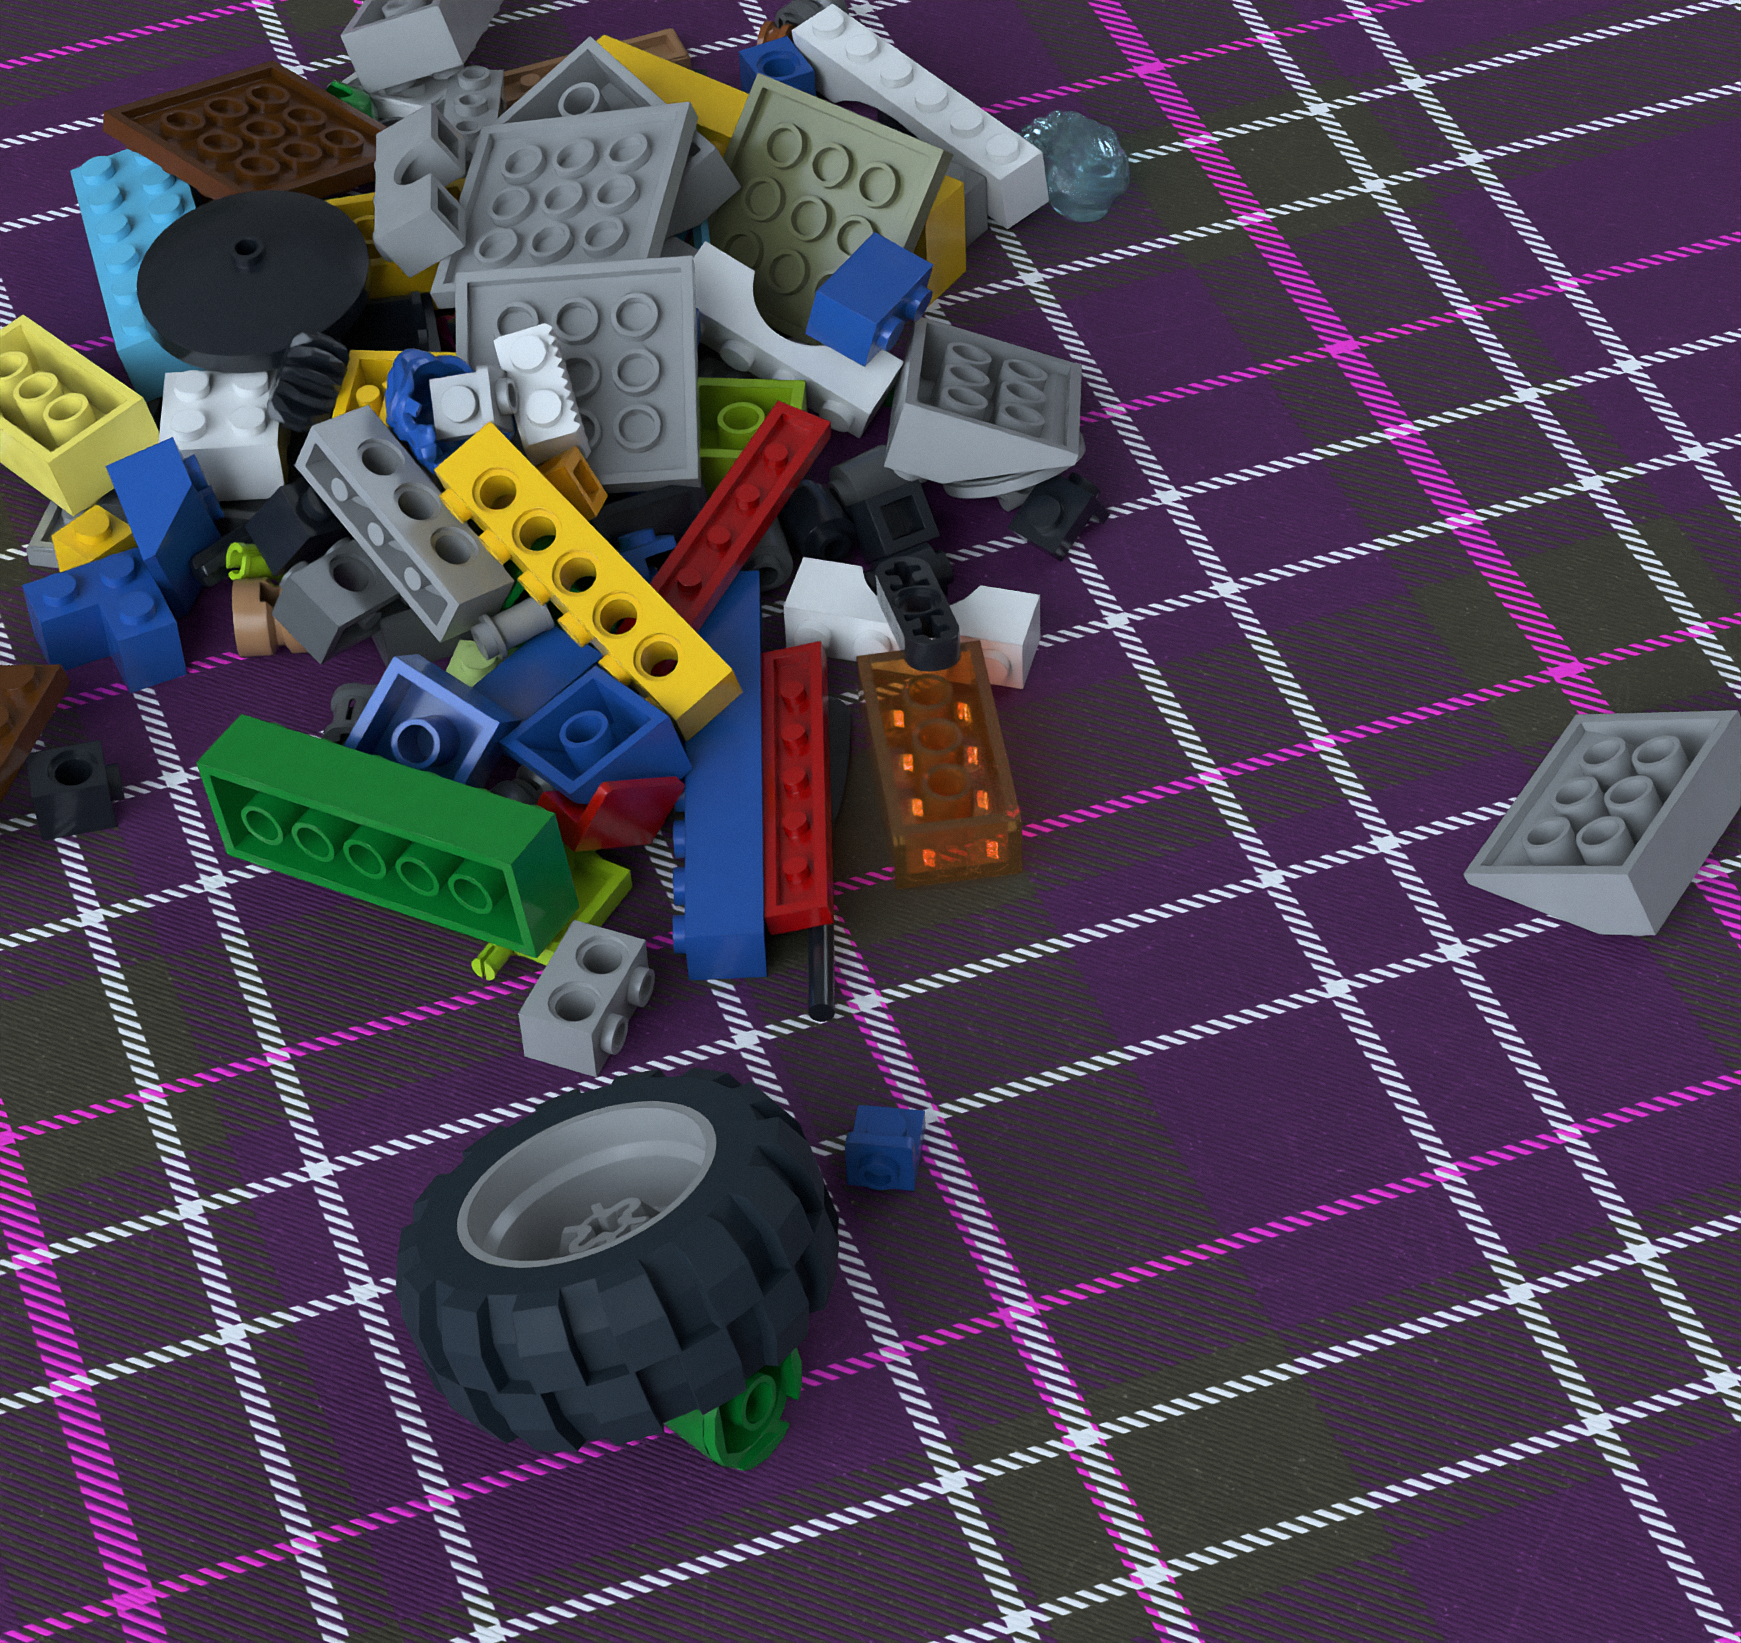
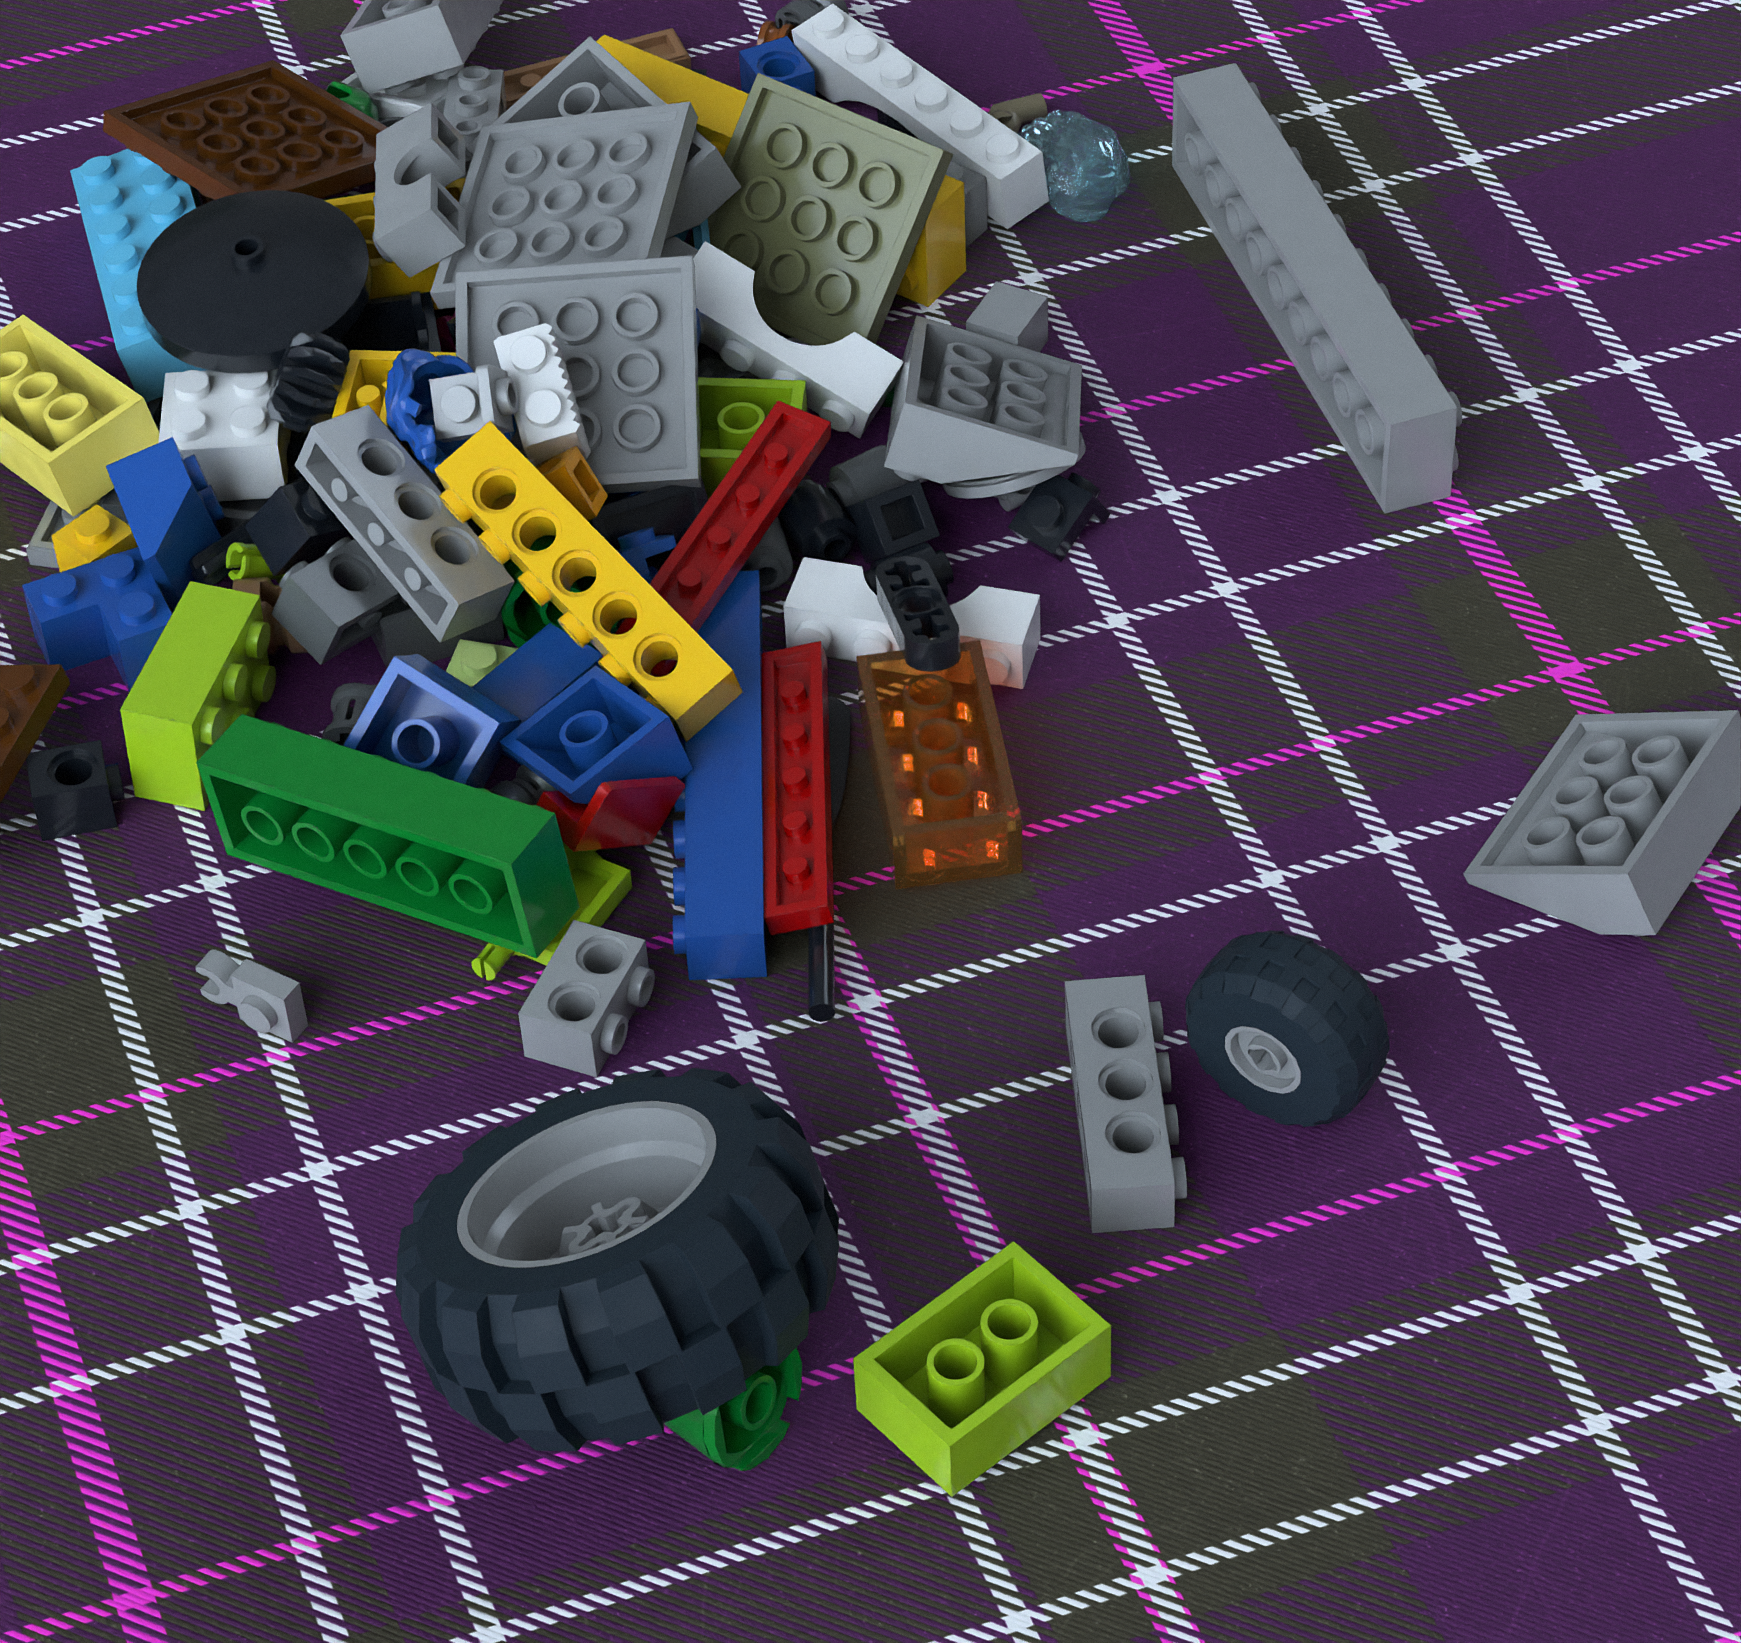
light grey pin [471,597,554,660] -> none
blue brick [805,232,934,367] -> none
blue bracket [845,1105,926,1191] -> none
none -> lime brick [120,581,276,811]
none -> light grey plate [195,950,308,1043]
none -> lime brick [853,1241,1111,1497]
none -> light grey brick [966,281,1048,352]
none -> dark tan arm [988,93,1047,133]
none -> light grey brick [1065,975,1187,1233]
none -> light grey brick [1172,63,1462,514]
none -> black wheel [1185,930,1390,1127]

